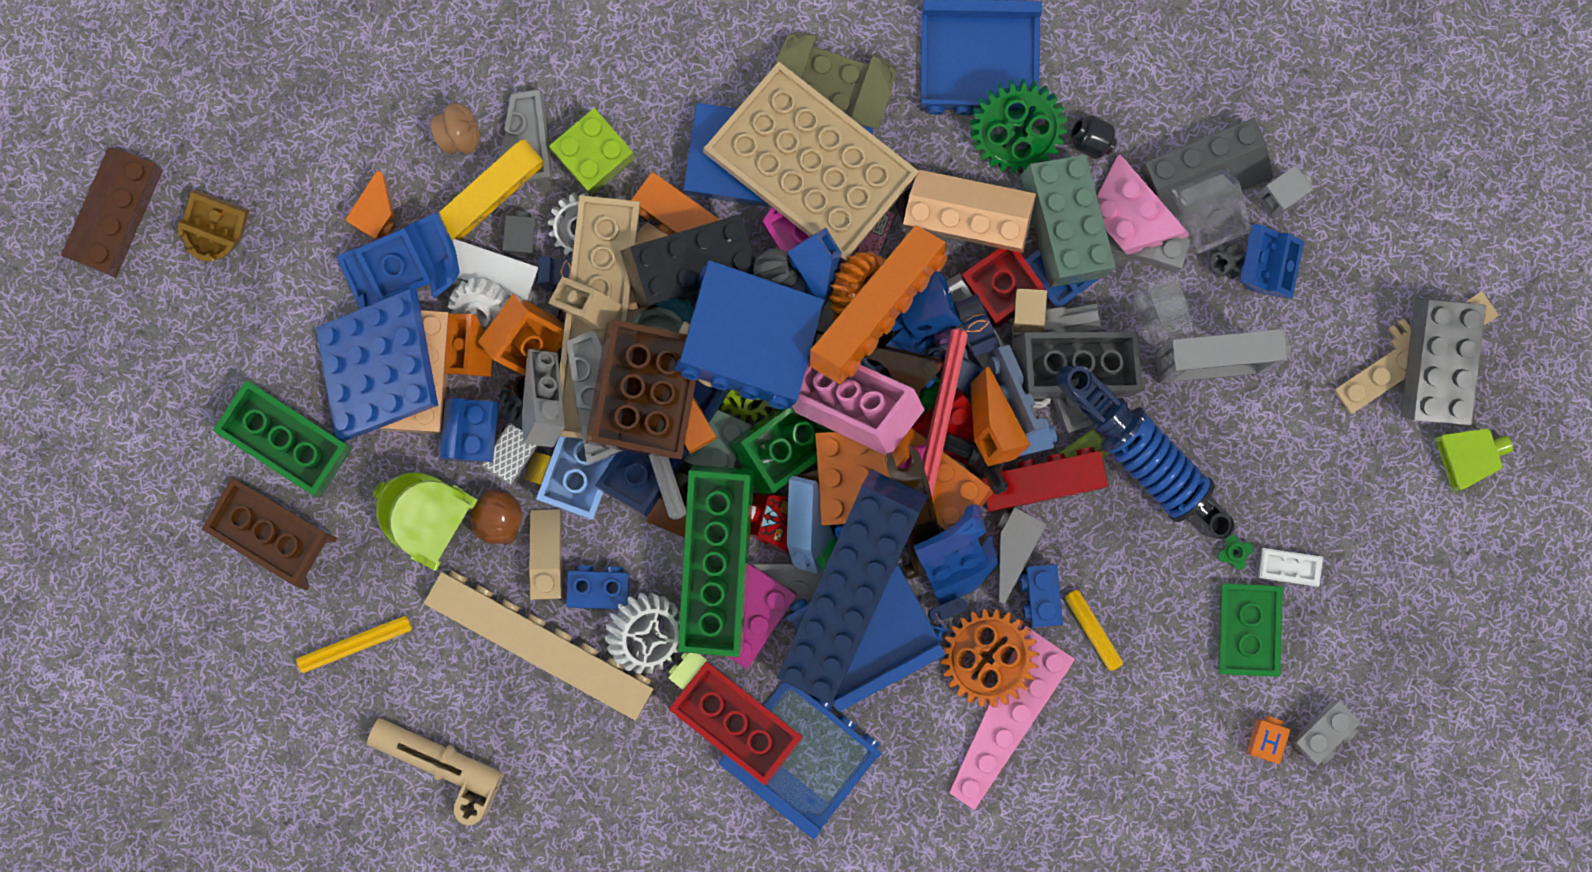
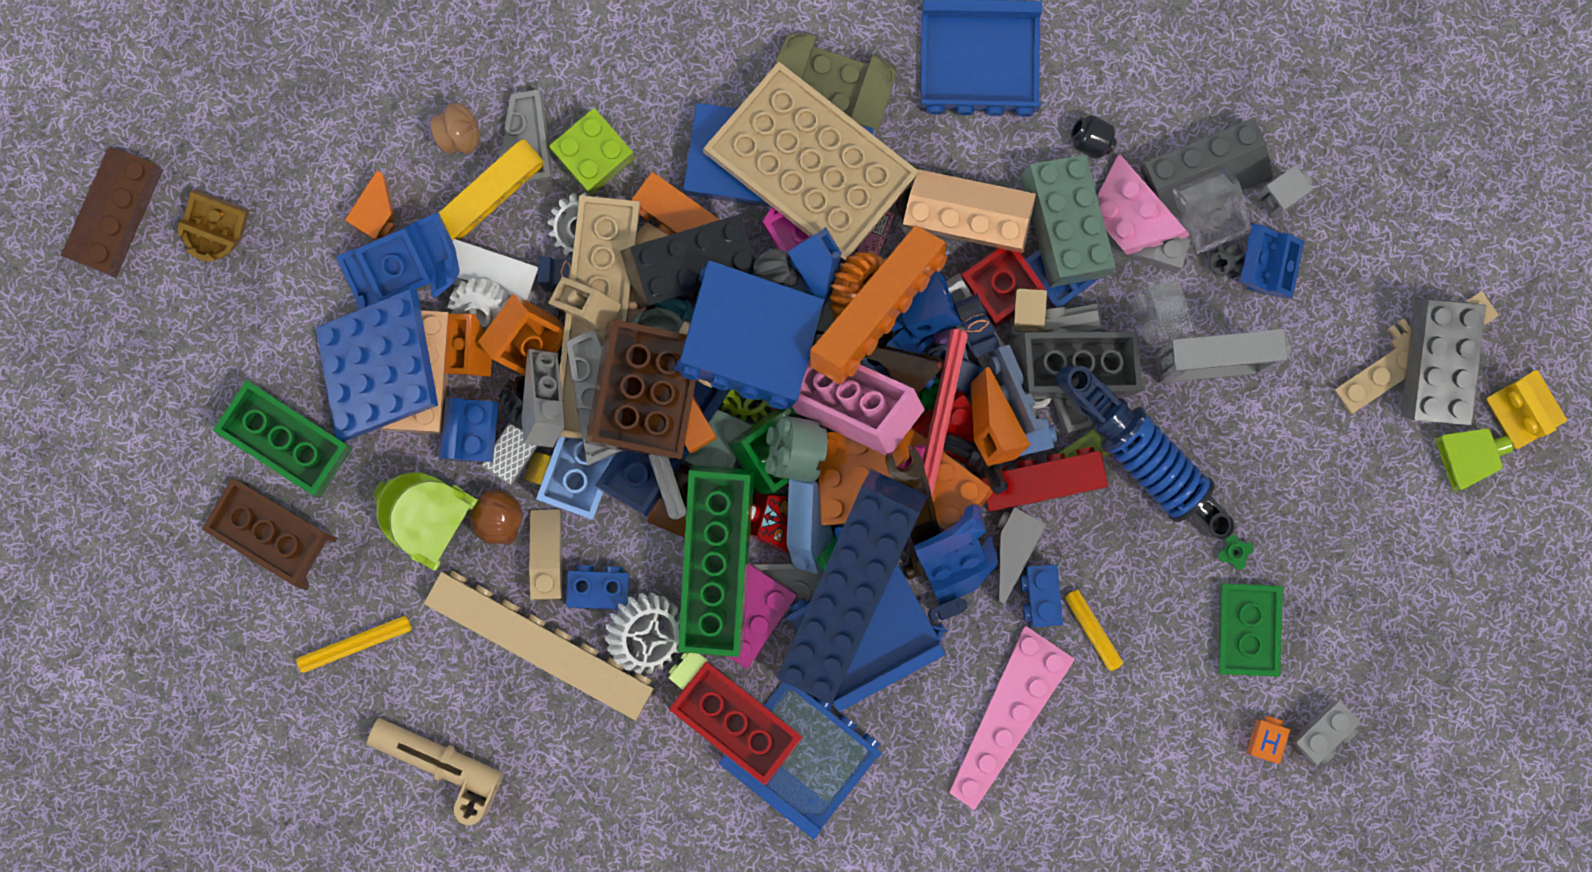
dark grey brick [502,211,538,257] -> none
orange gear [941,609,1040,708] -> none
green gear [970,78,1067,174] -> none
white plate [1258,548,1323,587] -> none
none -> sand green brick [765,416,828,483]
none -> yellow bracket [1486,370,1567,450]

